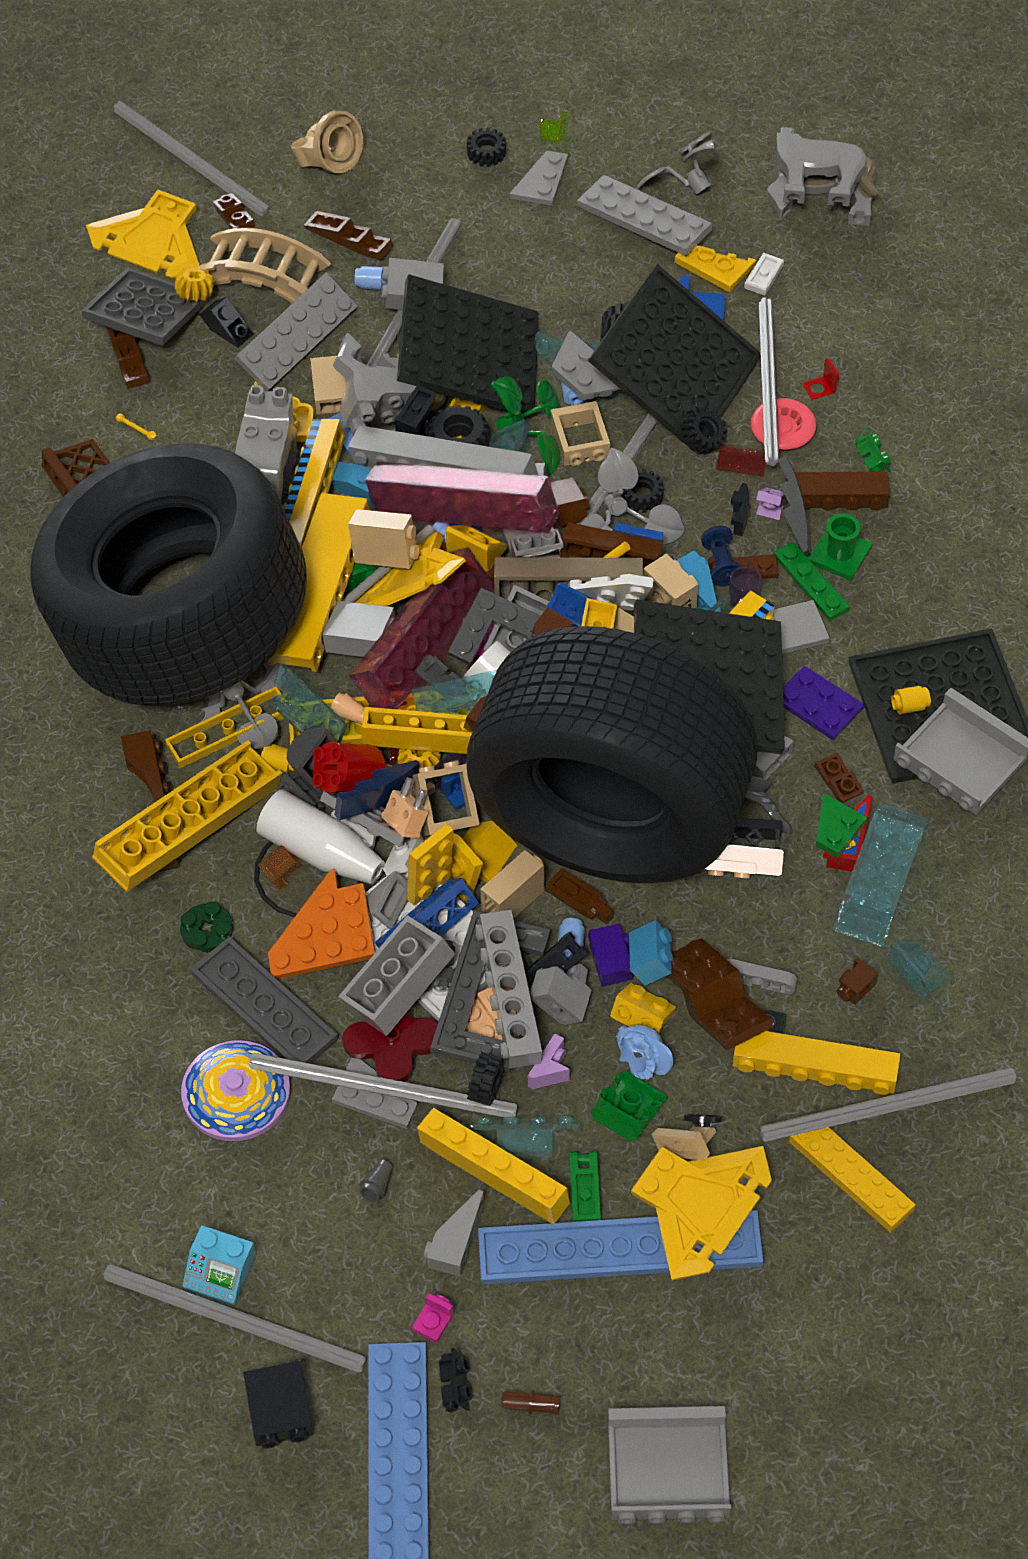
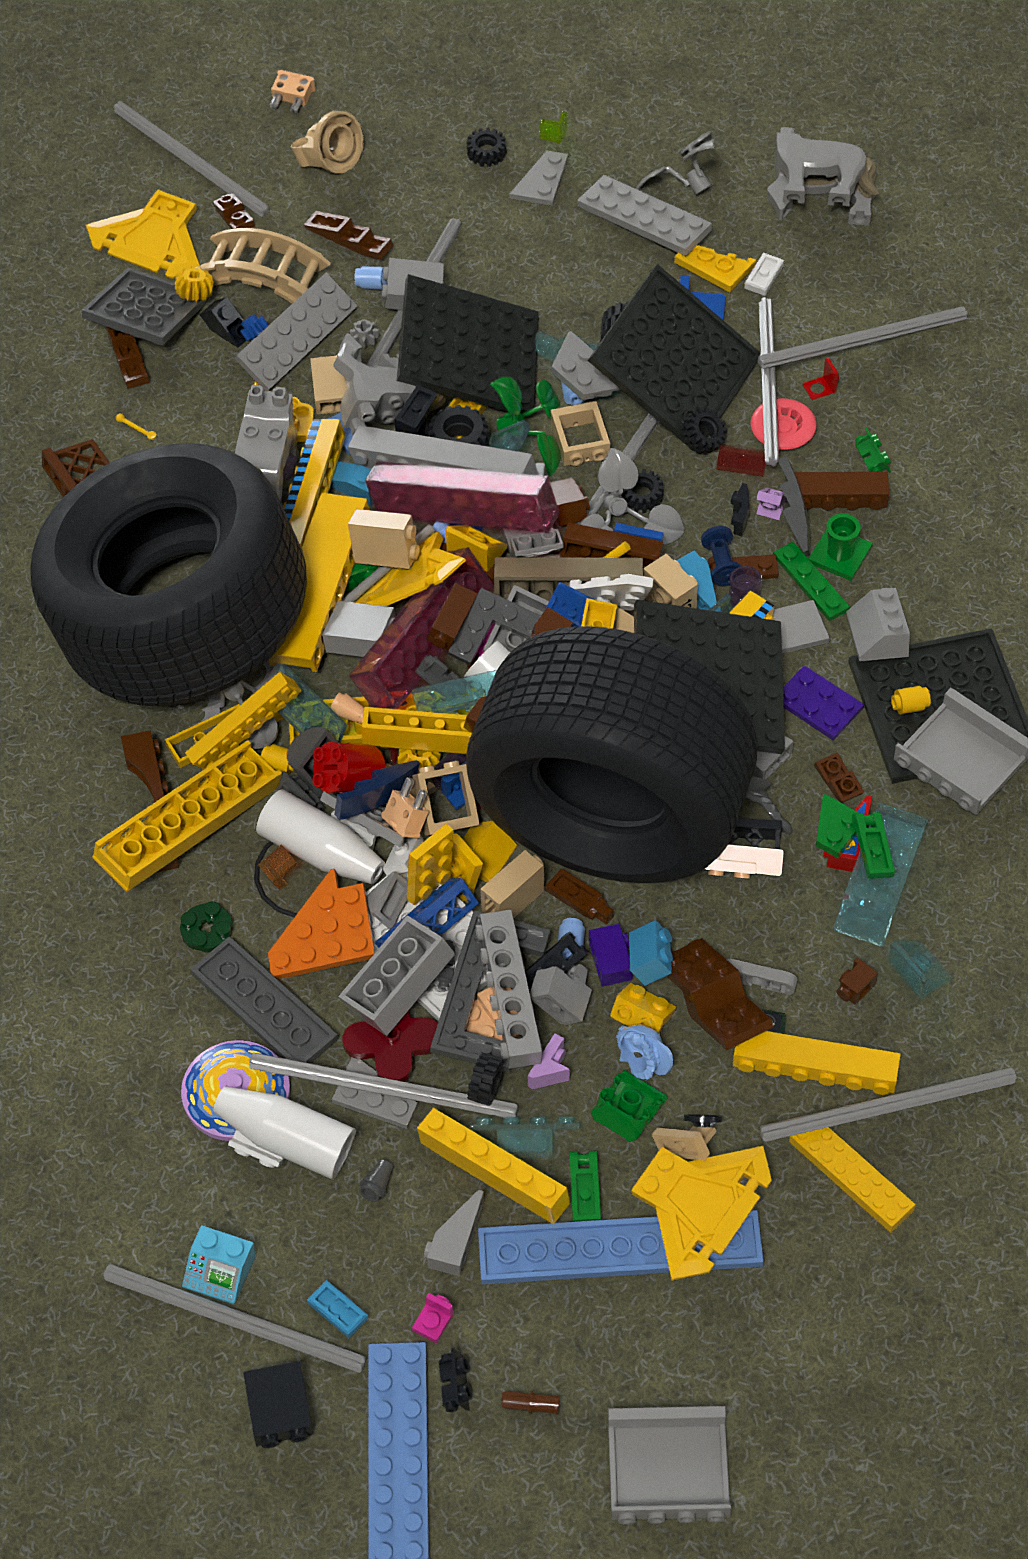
none -> yellow piece [185,672,302,769]
none -> white piece [213,1086,356,1180]
none -> blue gear [241,314,269,341]
none -> light nougat piece [270,70,315,114]
none -> dark azure plate [307,1280,368,1339]
none -> light grey gear [350,319,379,348]
none -> reddish brown brick [426,583,477,651]
none -> light grey axle [758,306,967,369]
none -> light grey slope [846,588,910,661]
none -> green plate [852,812,895,879]

